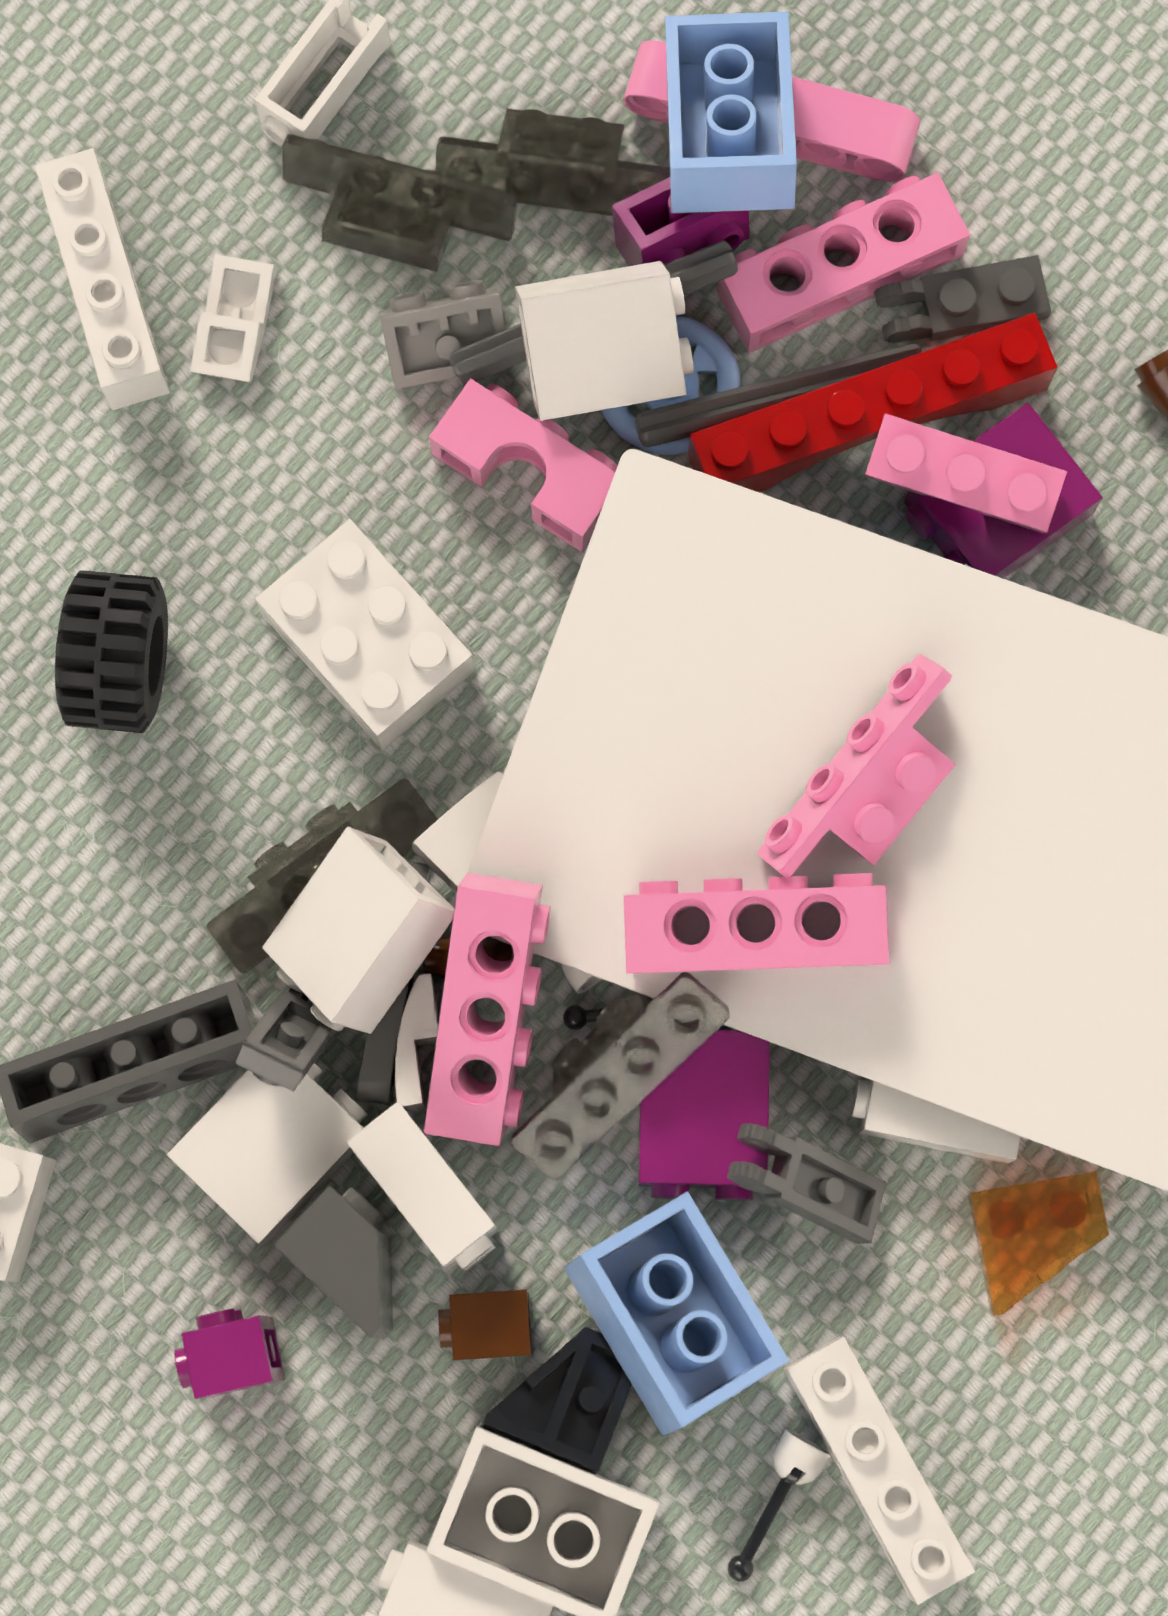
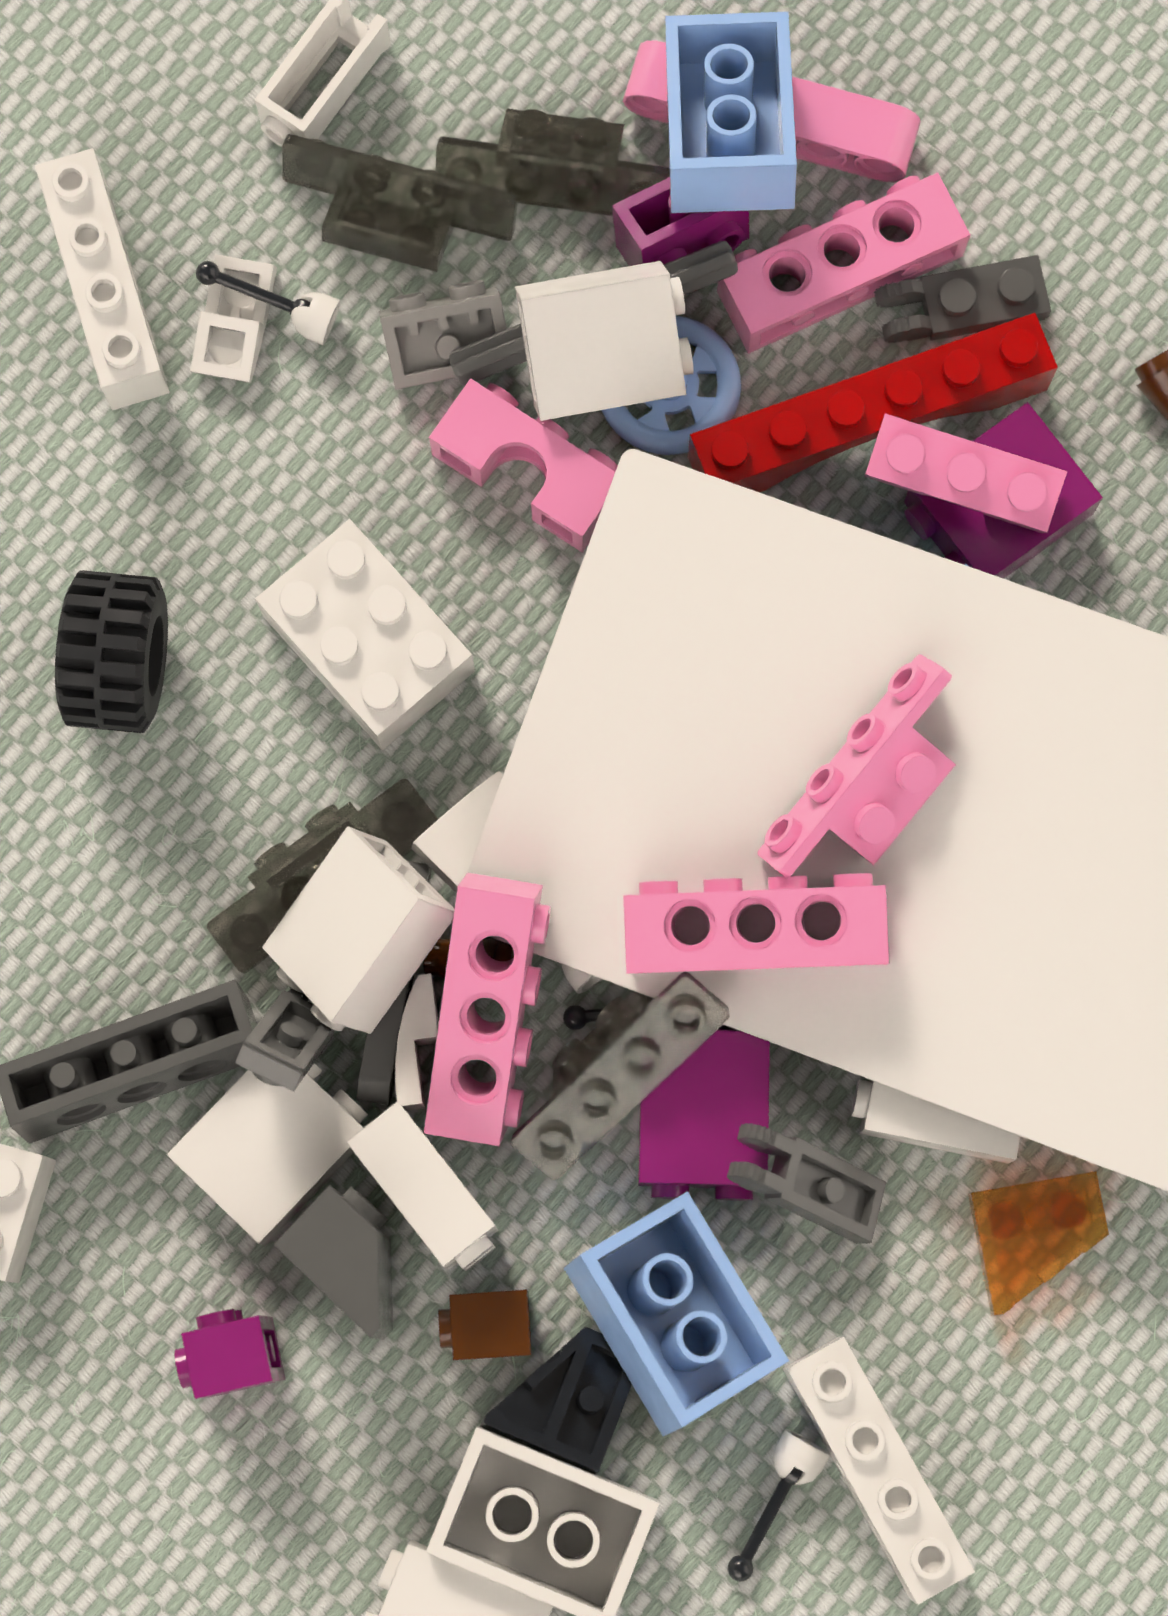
dark grey axle [635,343,922,447] -> none
none -> hinge [196,261,341,345]

